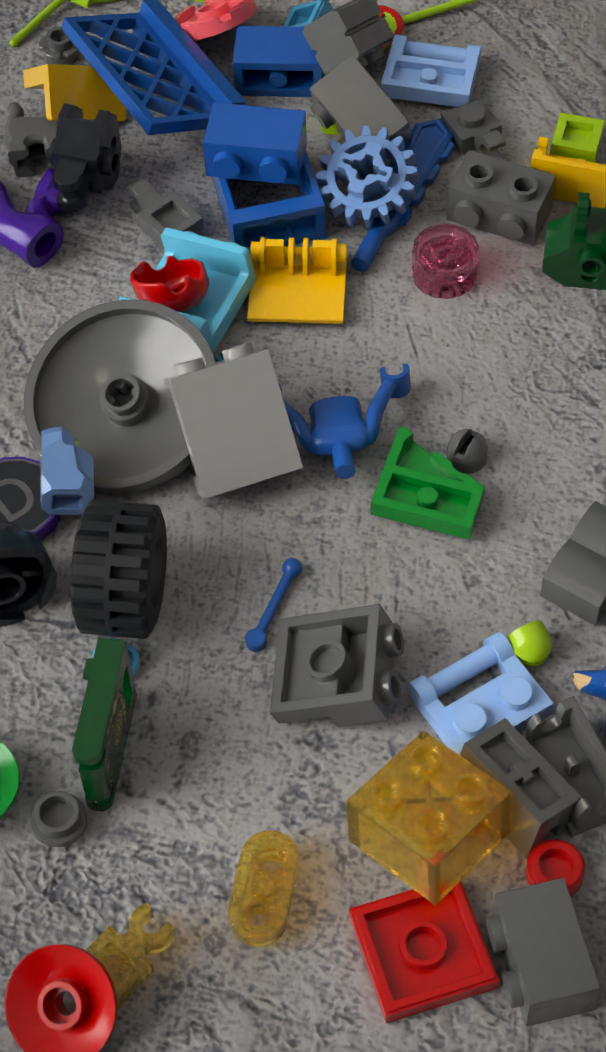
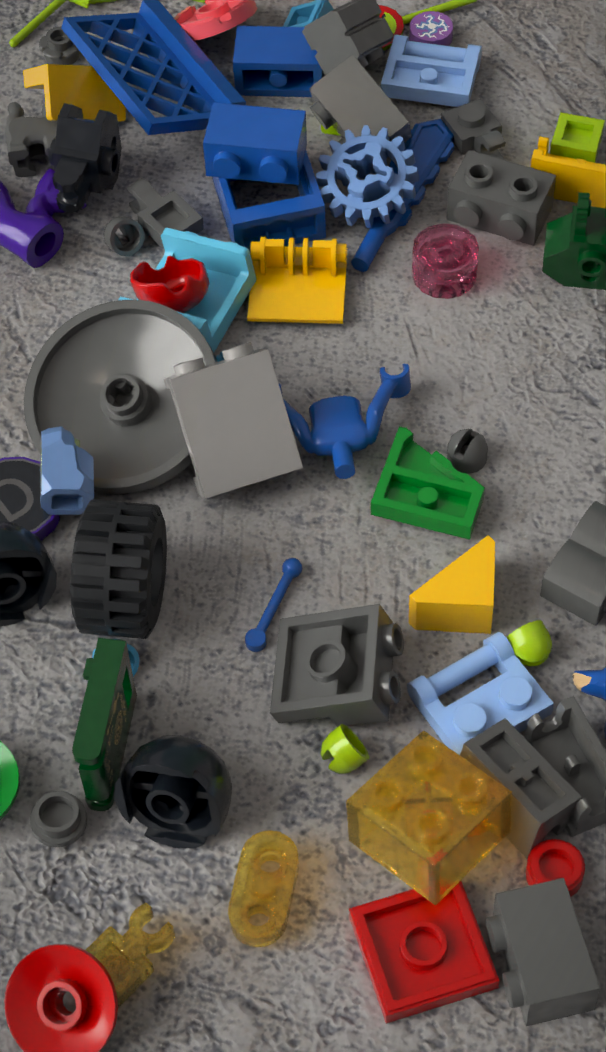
none -> dark grey hinge [103,216,145,256]
none -> black cylinder [114,735,232,848]
none -> lime hinge [320,724,370,774]
none -> yellow slope [408,535,495,634]
none -> medium lavender tile [409,11,453,46]

